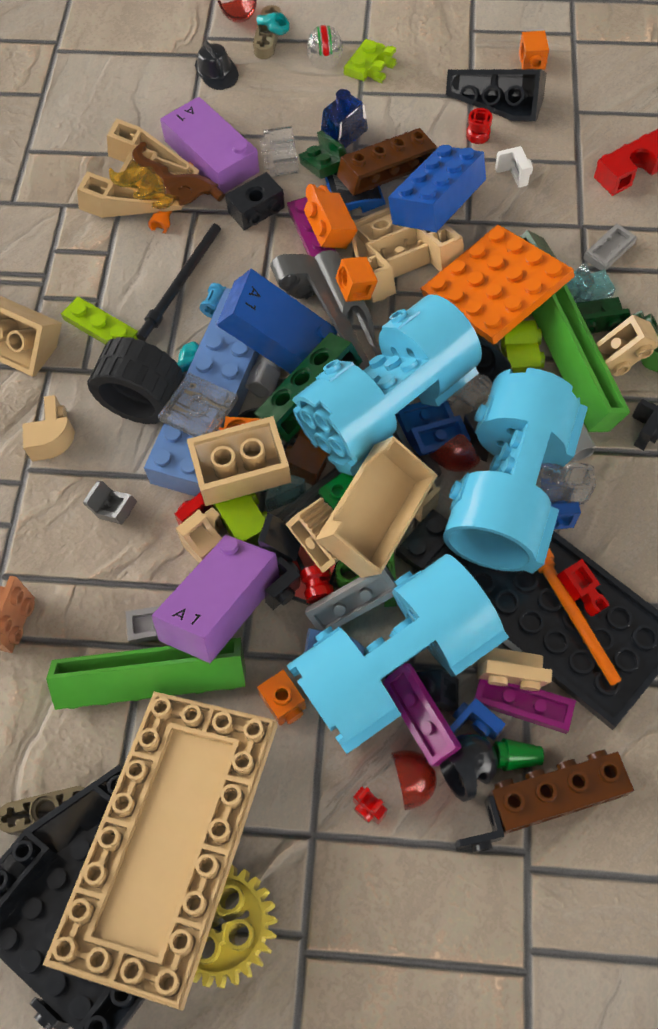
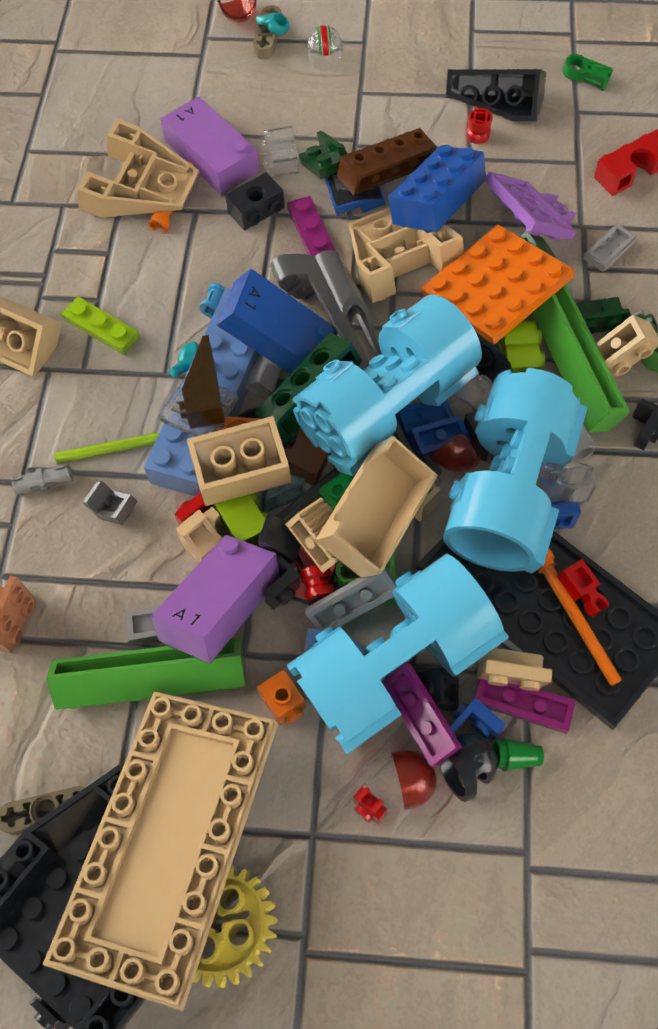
tan brick [22,395,75,461] -> none
black tyre [87,337,184,424] -> none
piece [109,142,225,209] -> none
black bar [136,223,221,341] -> none
black piece [195,40,239,90] -> none
orange brick [304,184,358,249] -> none
clear blue torso [321,89,368,148] -> none
orange brick [335,257,378,302] -> none
lime plate [343,39,396,83] -> none
black plate [396,509,448,571] -> none
black bracket [455,795,505,853] -> none
reddish brown brick [488,750,634,835] -> none
white bracket [495,146,533,188] -> none
orange brick [519,31,549,70] -> none
clear light blue slope [566,264,616,303] -> none
none -> light grey pin [11,463,74,495]
none -> lime bar [54,432,160,464]
none -> dark brown slope [179,335,225,429]
none -> medium lavender plate [484,171,577,241]
none -> green piece [562,54,613,91]

